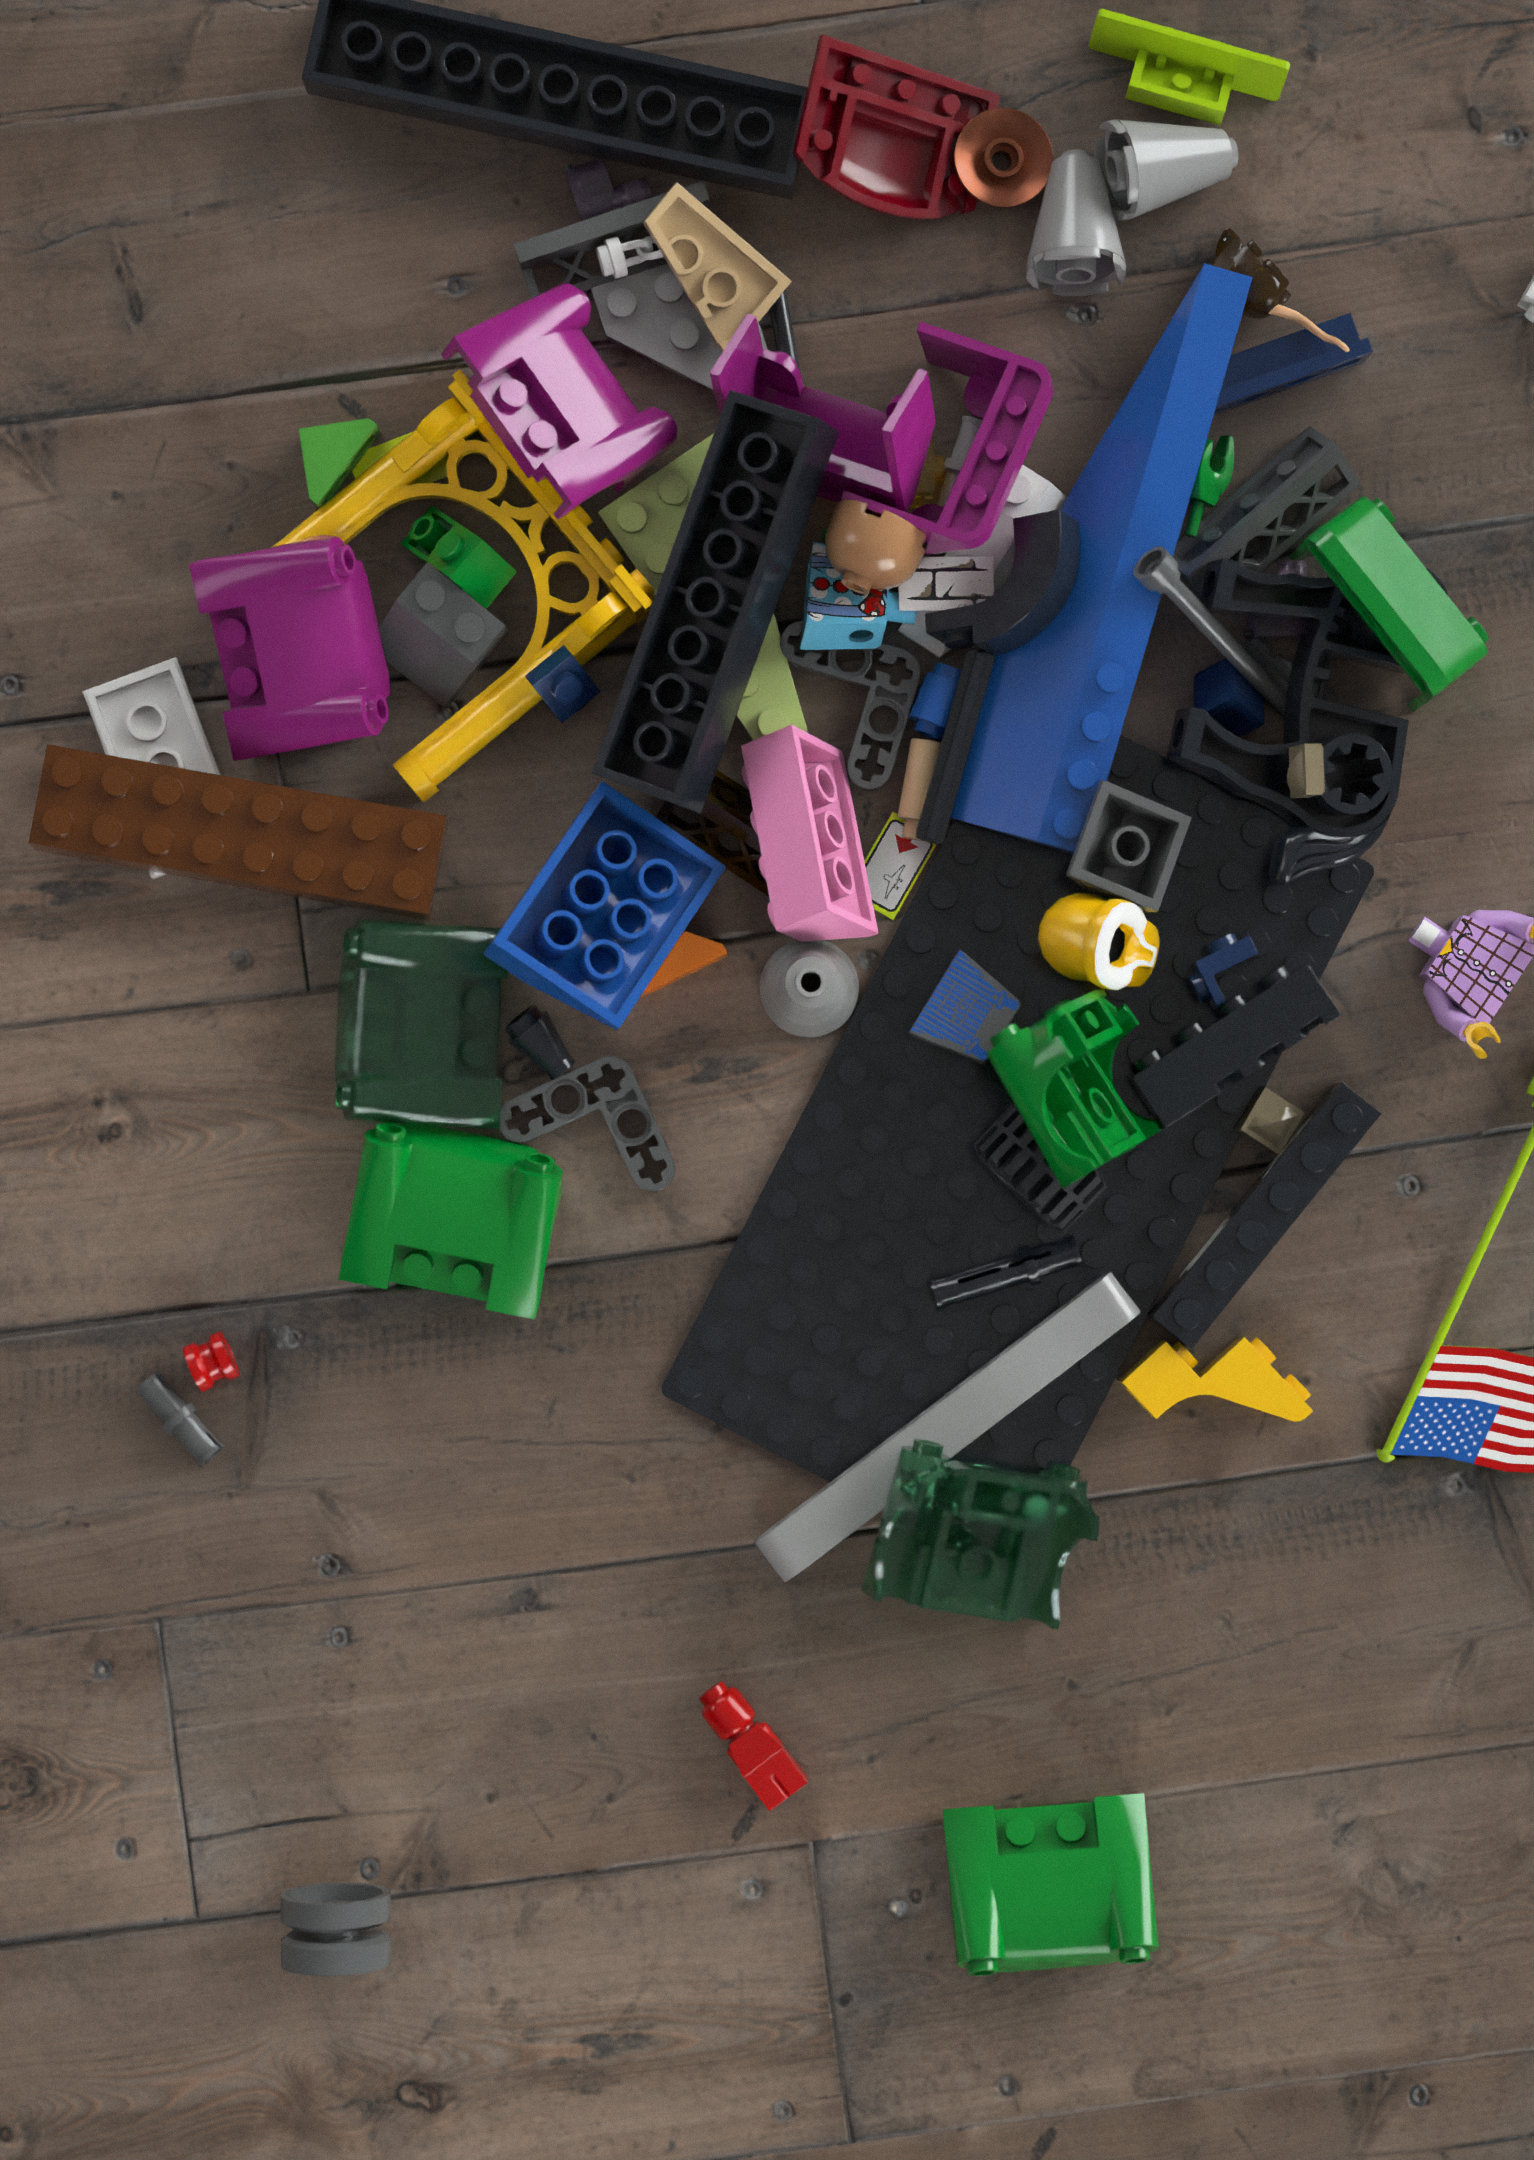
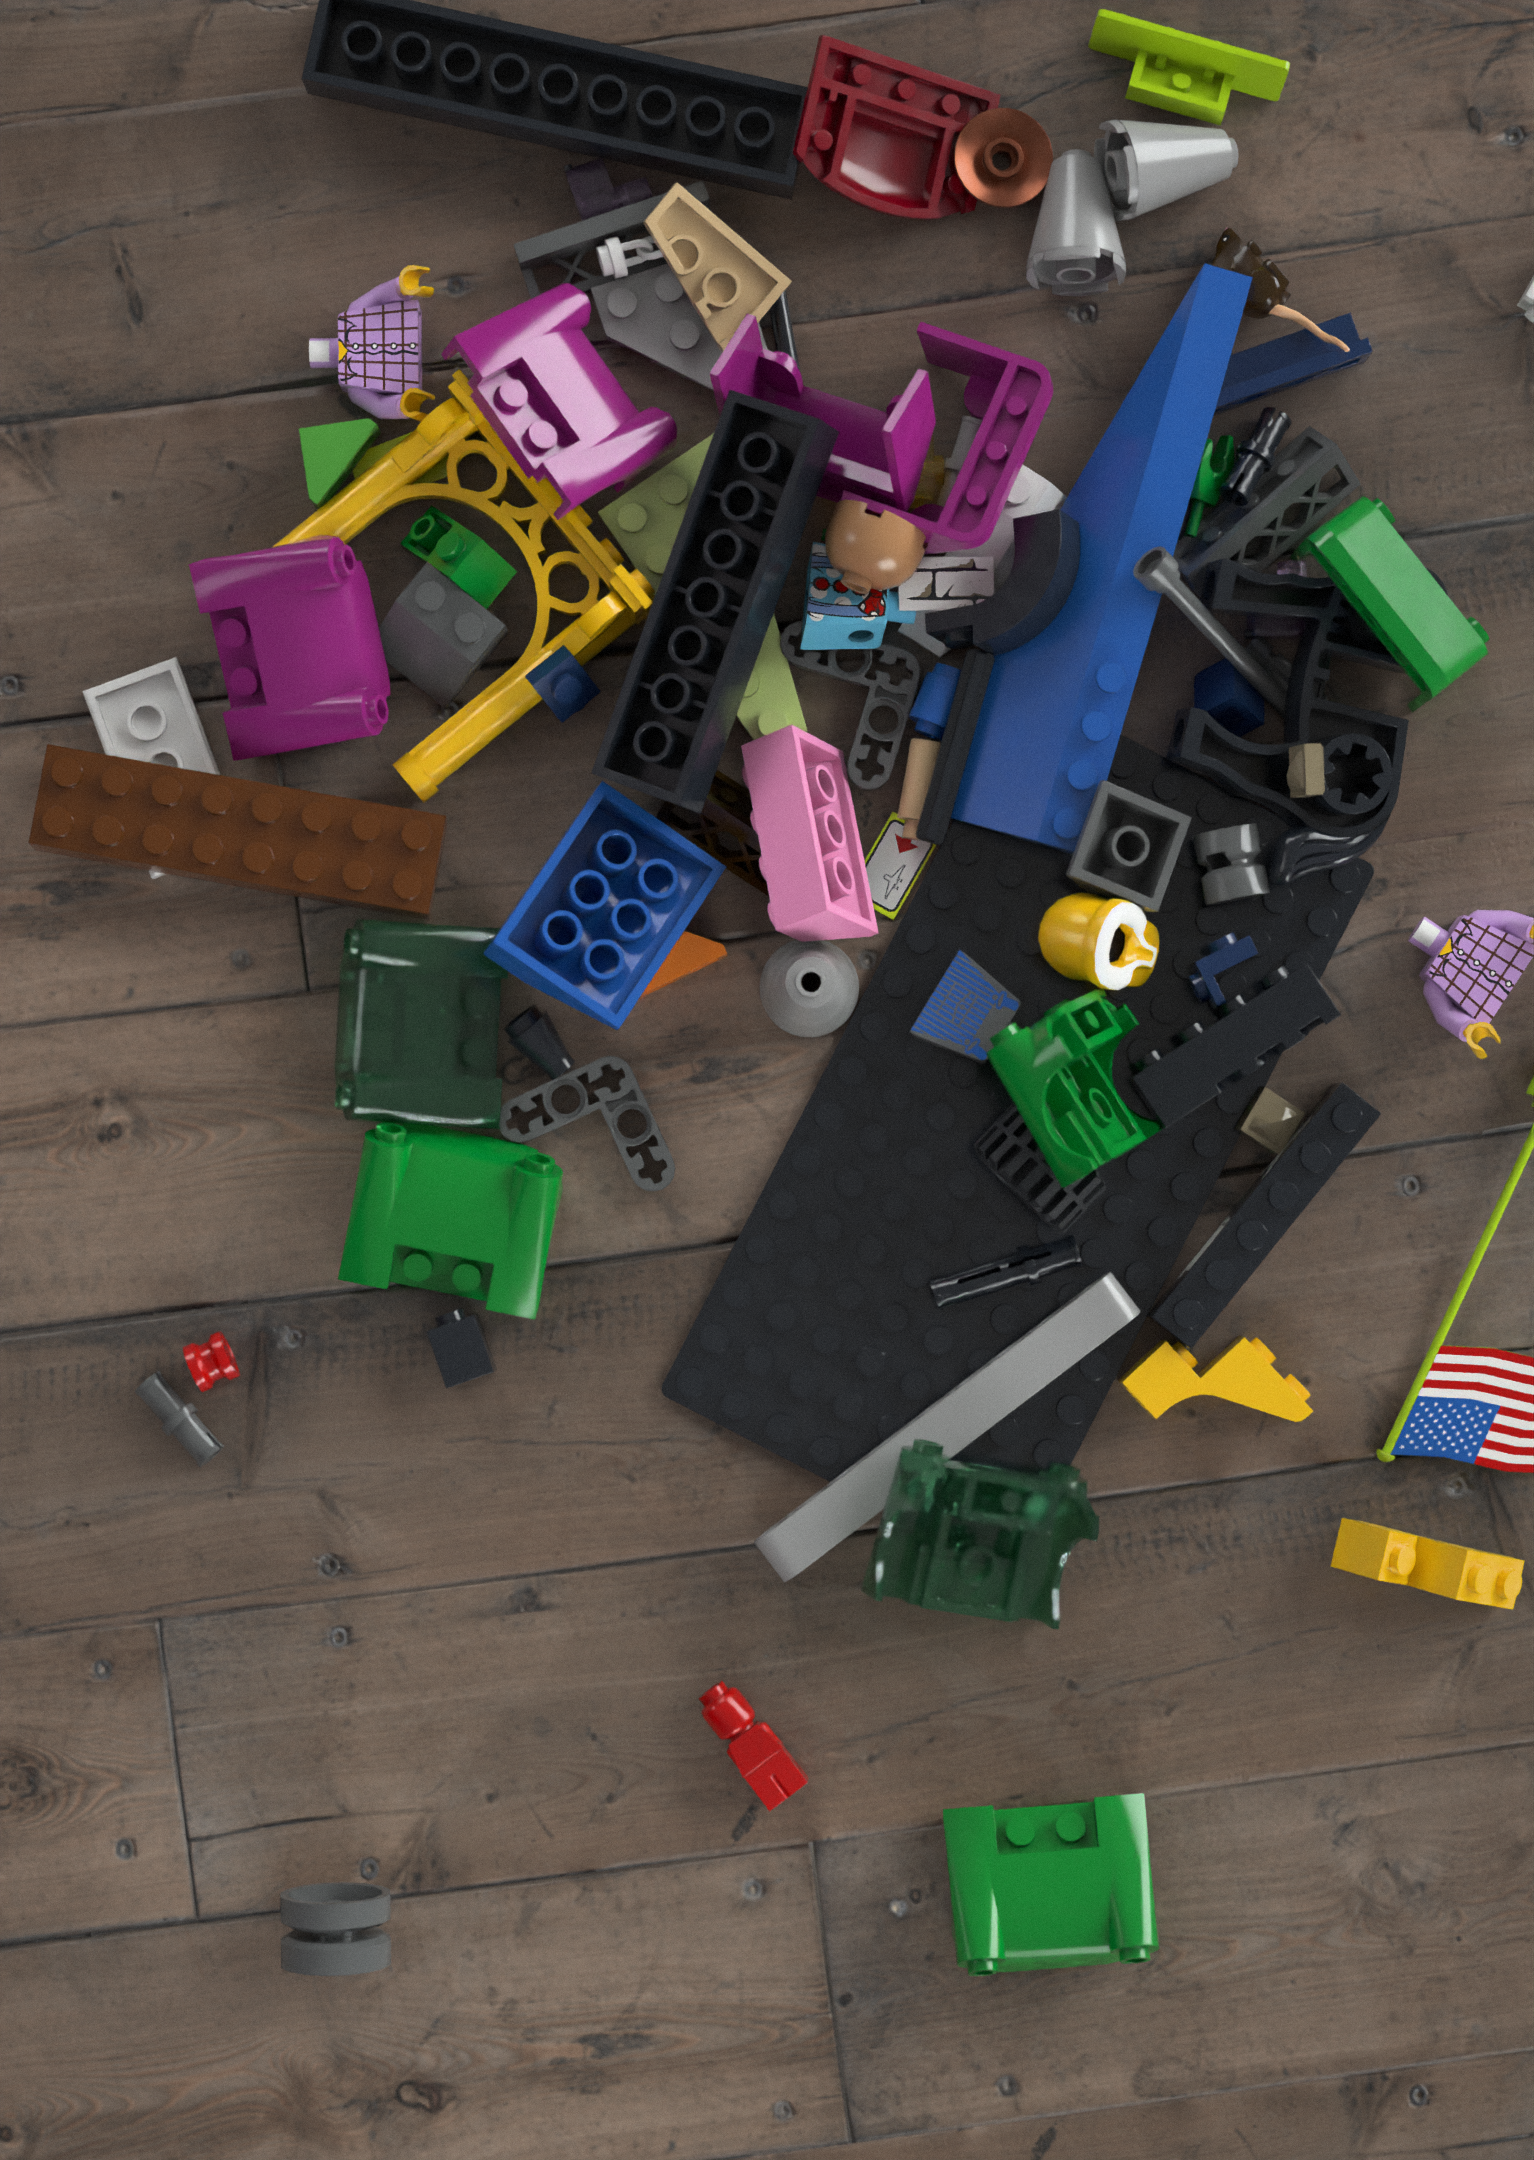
none -> lavender torso [309,265,435,422]
none -> black brick [426,1308,497,1389]
none -> dark grey wheel [1193,823,1270,906]
none -> black pin [1219,407,1292,506]
none -> yellow arch [1330,1518,1525,1610]

